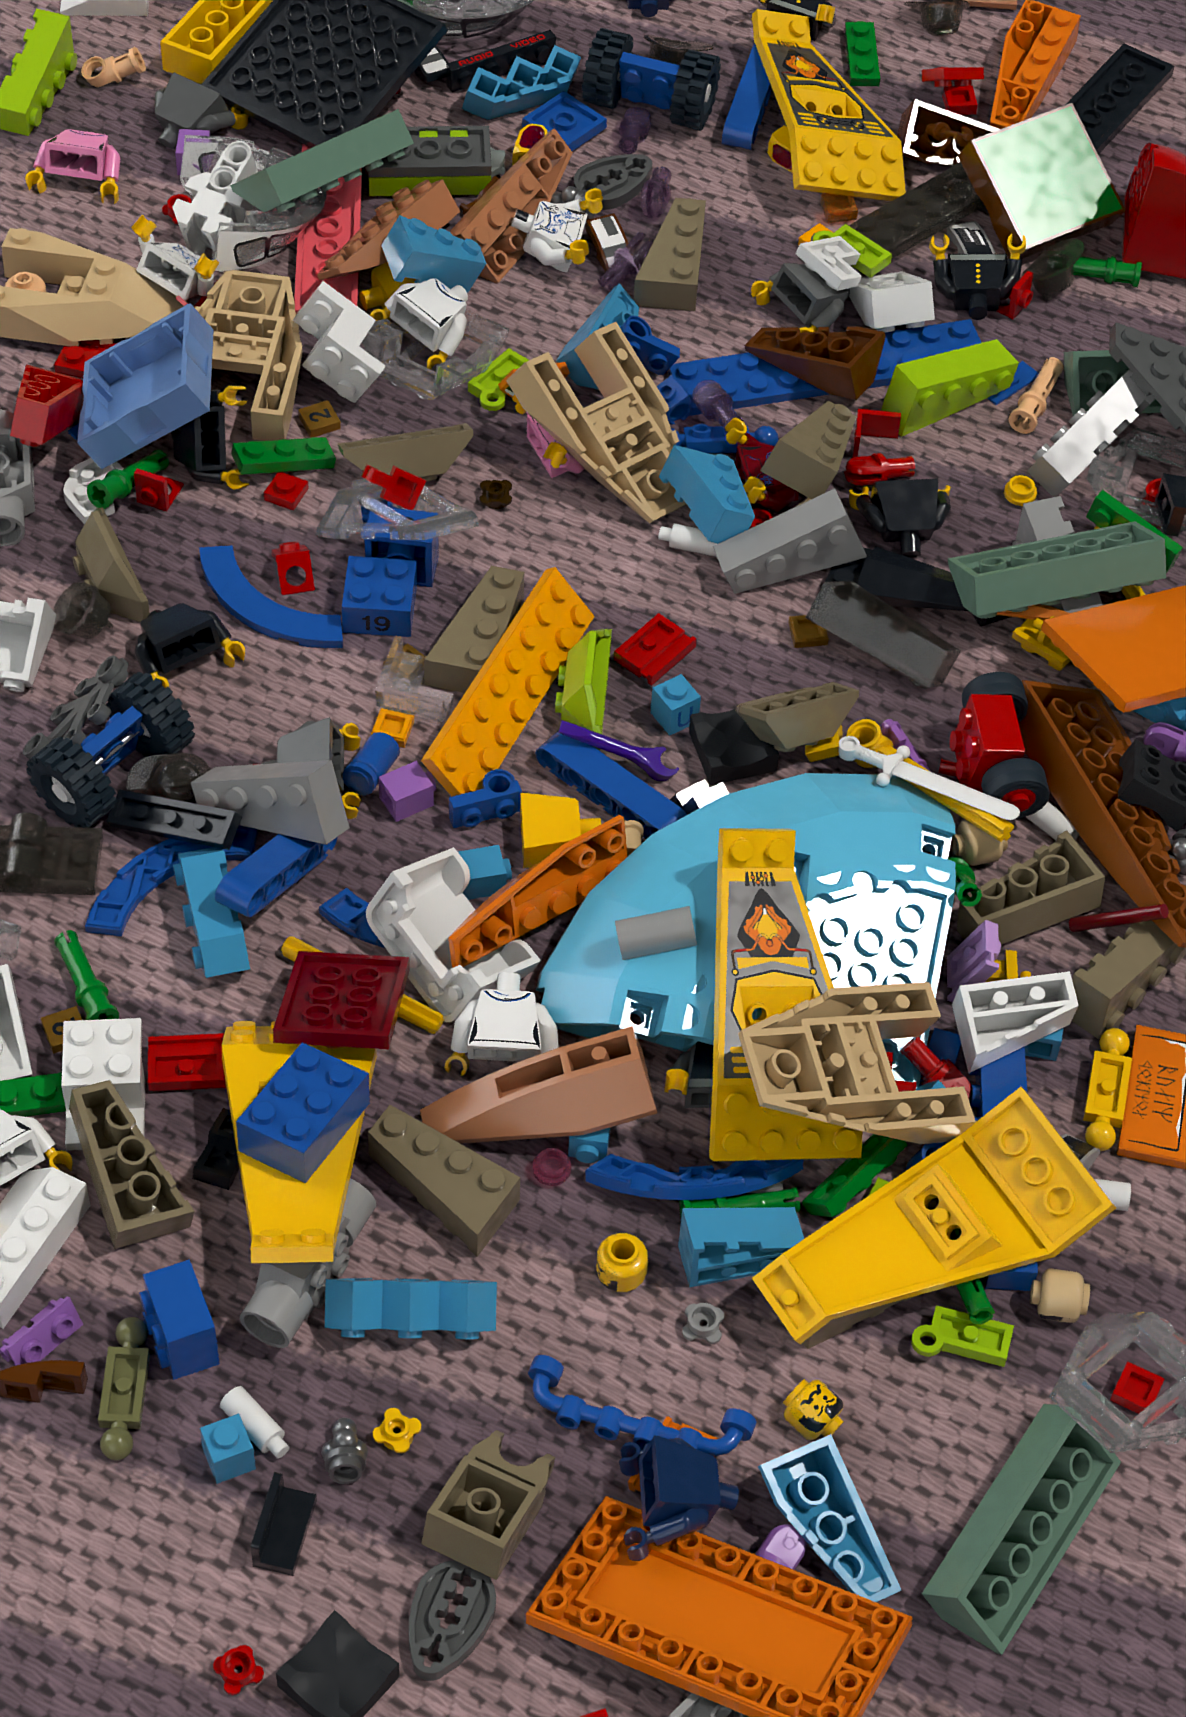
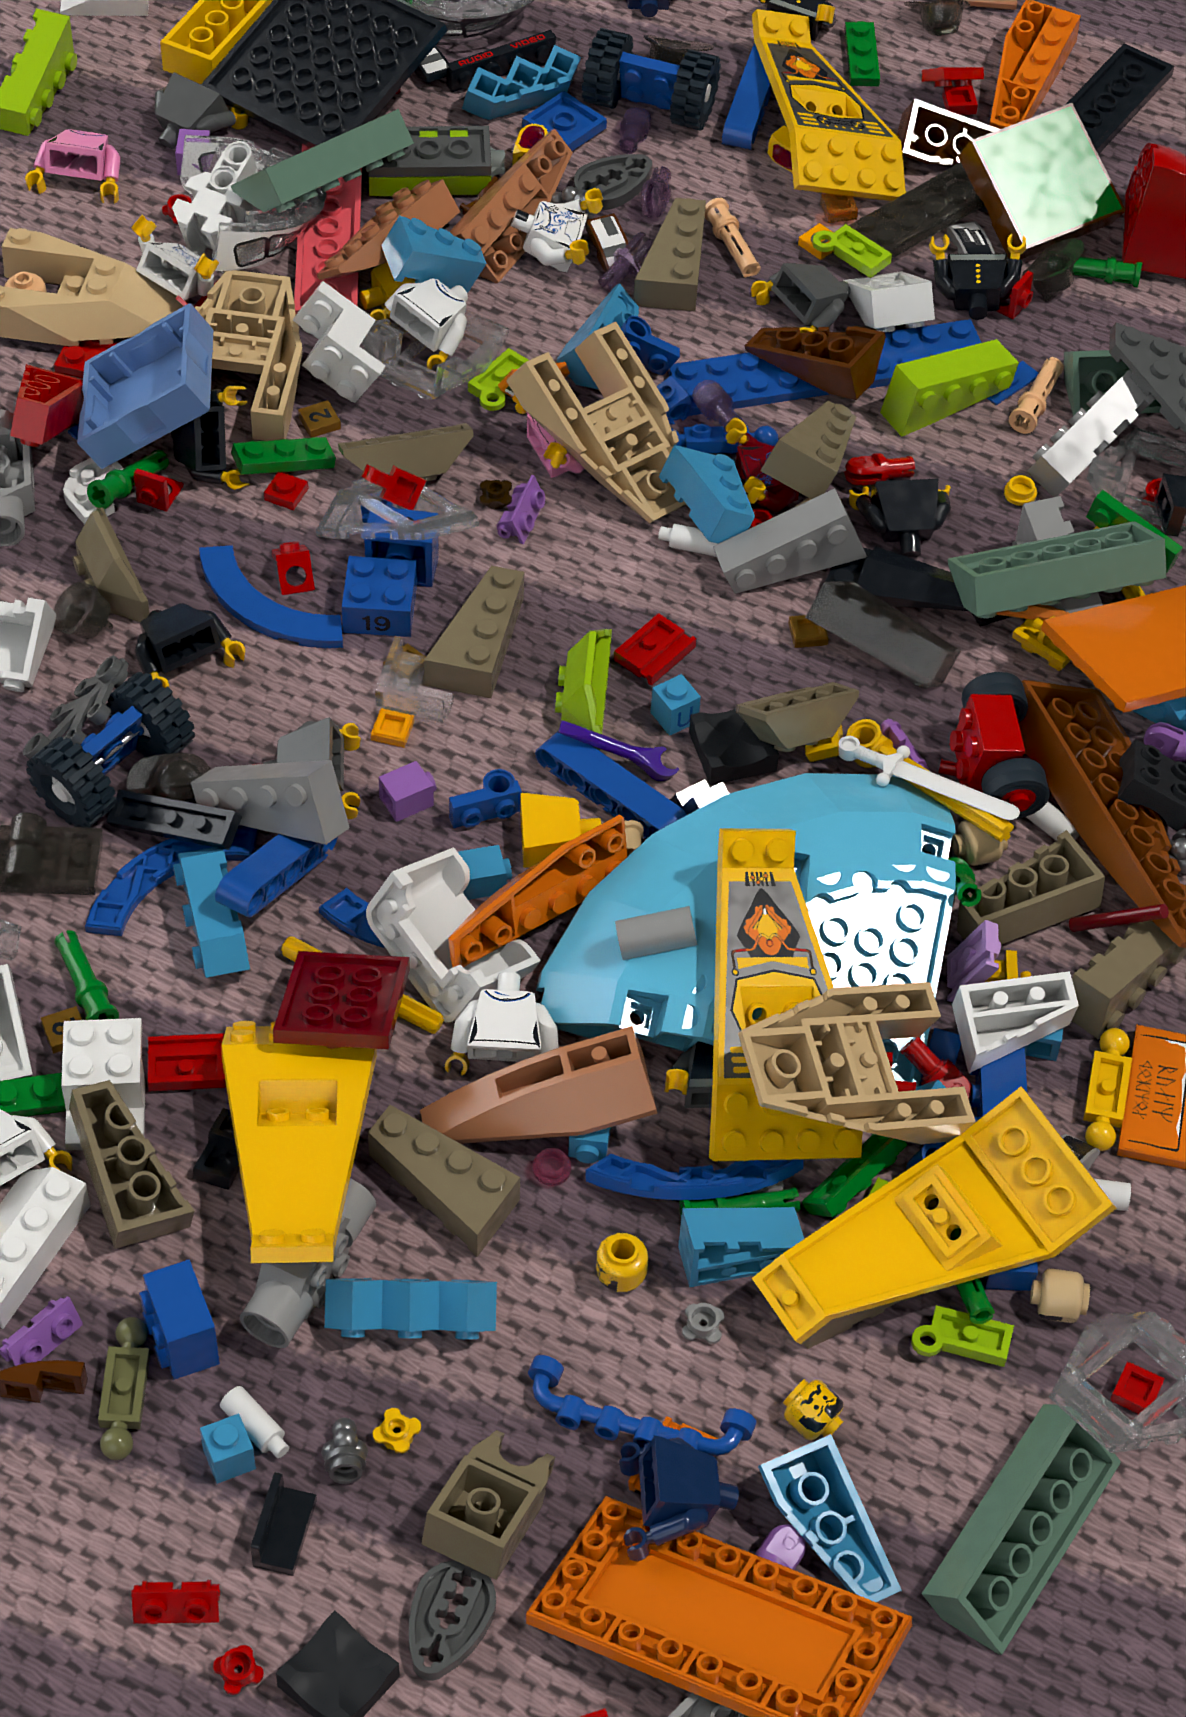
light nougat connector [81,47,146,87] -> none
blue brick [236,1042,370,1183] -> none
blue piece [342,732,400,795] -> none
light orange plate [421,567,595,797] -> none
white plate [795,236,862,291] -> none
red bracket [853,409,901,458] -> none
reddish brown piece [926,122,974,146] -> none
none -> red hinge [131,1580,220,1624]
none -> medium lavender hinge [497,475,546,544]
none -> light nougat pin [705,198,761,278]

